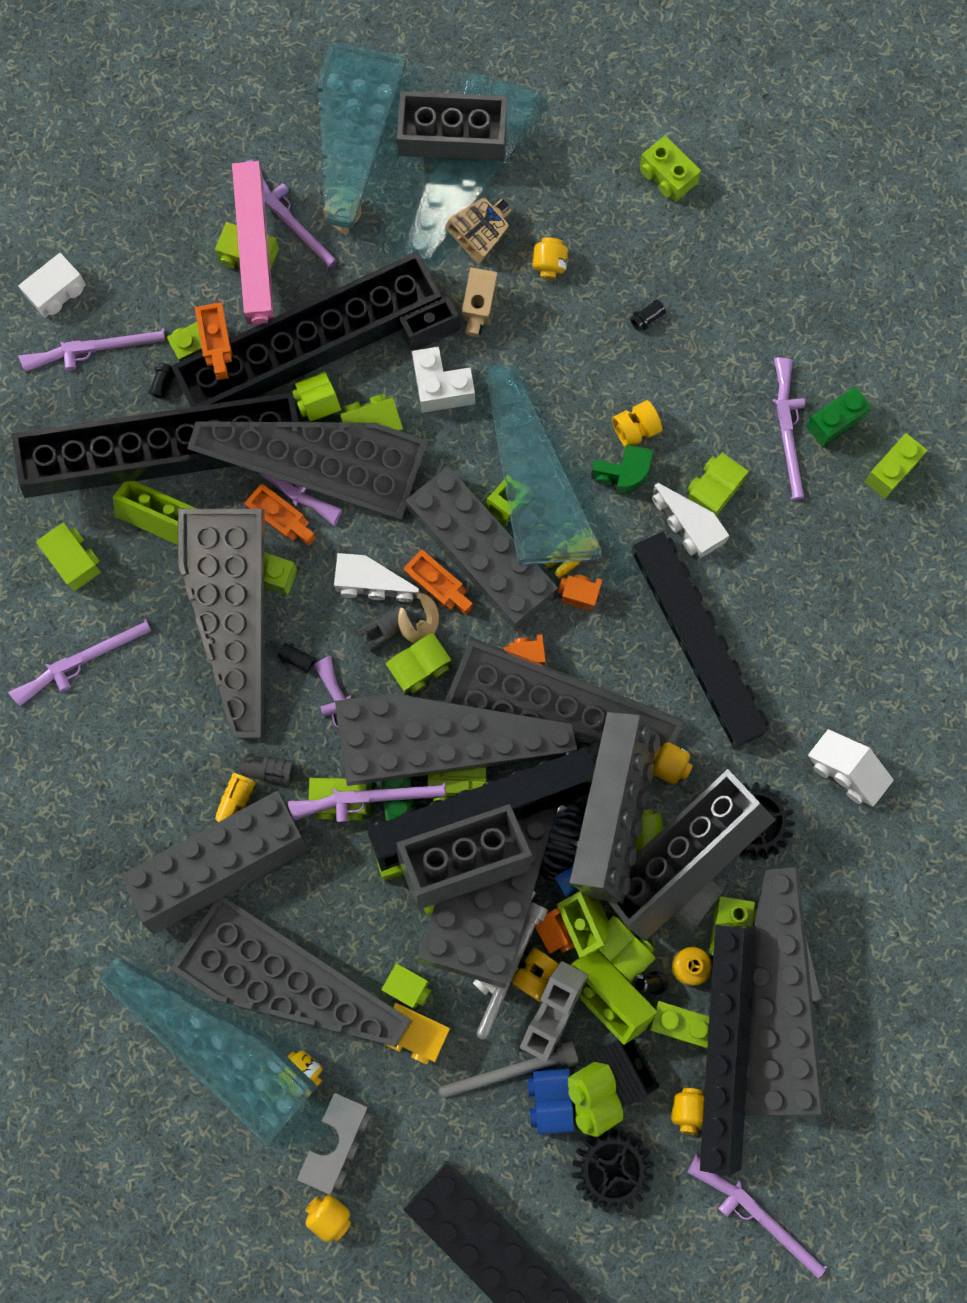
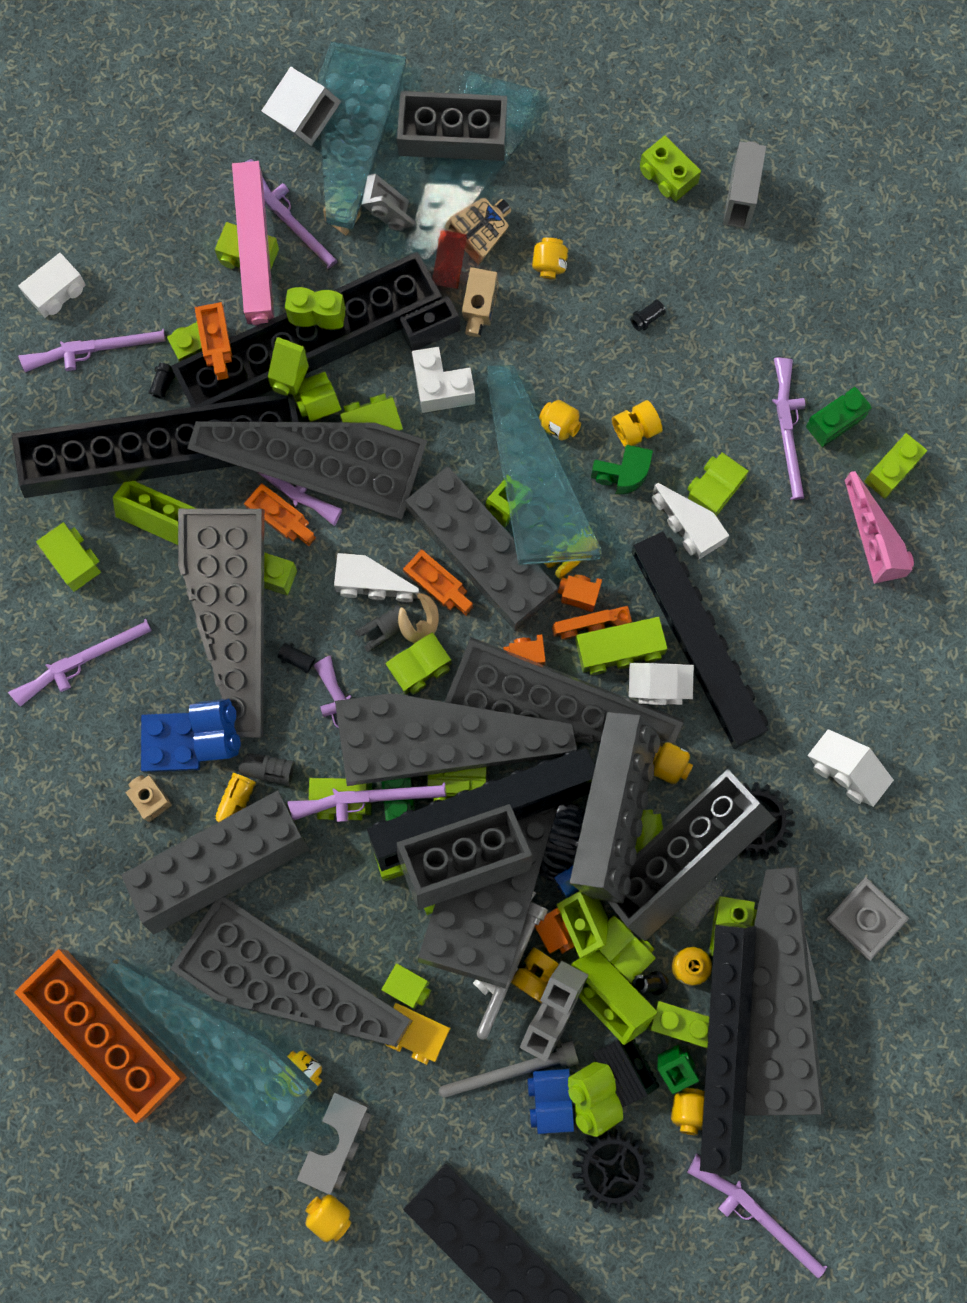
none -> orange brick [14,949,187,1123]
none -> tan brick [125,775,172,822]
none -> blue plate [141,713,200,772]
none -> blue brick [189,699,241,761]
none -> brick [261,67,341,146]
none -> lime slope [268,337,309,396]
none -> lime brick [285,287,346,329]
none -> light grey bracket [361,174,415,231]
none -> clear red hinge [432,230,467,289]
none -> yellow head [539,400,581,441]
none -> orange hinge [552,606,632,640]
none -> lime brick [575,617,667,675]
none -> white brick [629,663,694,705]
none -> green brick [657,1044,699,1095]
none -> light grey brick [723,142,766,229]
none -> light grey tile [825,877,909,961]
none -> bright pink wedge [845,471,914,584]

